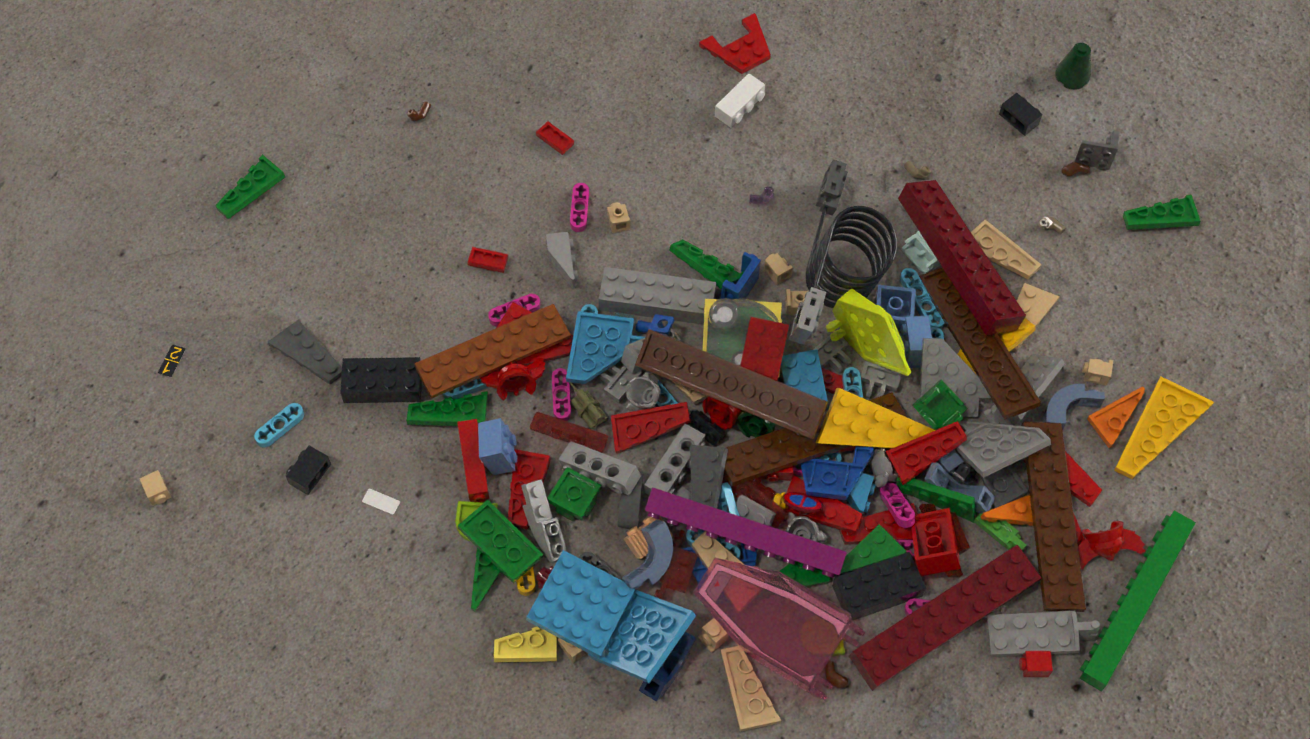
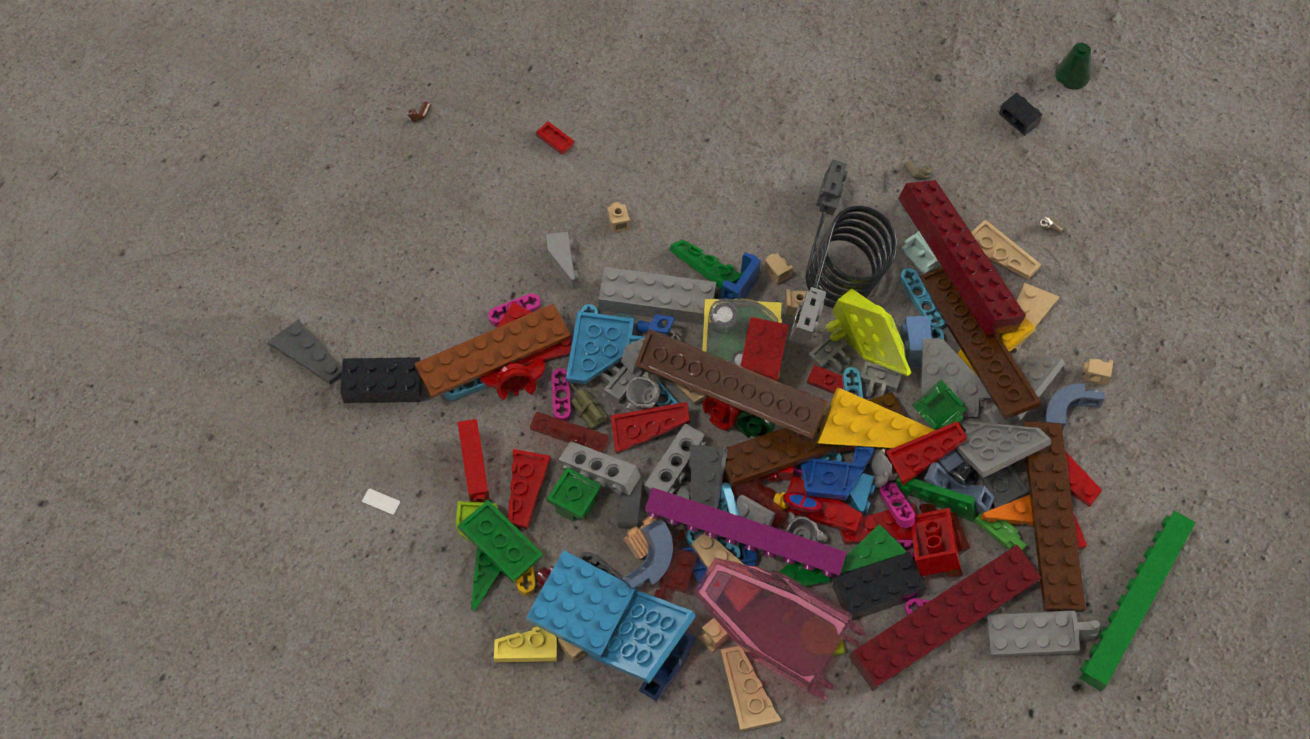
tan brick [139,470,171,506] -> none
black sticker [158,345,186,377] -> none
green wing [215,154,285,219] -> none
medium azure beam [254,403,304,448] -> none
black brick [286,445,331,495] -> none
green wing [406,391,488,426] -> none
red plate [467,247,509,273] -> none
medium blue brick [478,418,517,475] -> none
light grey slope [521,479,567,562] -> none
dark pink beam [570,183,589,232] -> none
black hinge [688,410,726,447] -> none
red wing [699,13,771,74] -> none
white brick [715,74,765,128] -> none
clear purple arm [749,186,774,204] -> none
dark azure brick [781,349,829,411] -> none
reddish brown arm [824,661,848,689] -> none
medium blue brick [875,285,916,331] -> none
red brick [1019,651,1053,677] -> none
reddish brown arm [1062,162,1090,177] -> none
flat silver bracket [1074,130,1120,170] -> none
red helmet [1078,521,1145,570] -> none
orange wing [1087,386,1145,448] -> none
yellow wing [1114,376,1214,479] -> none
green wing [1123,194,1201,230] -> none

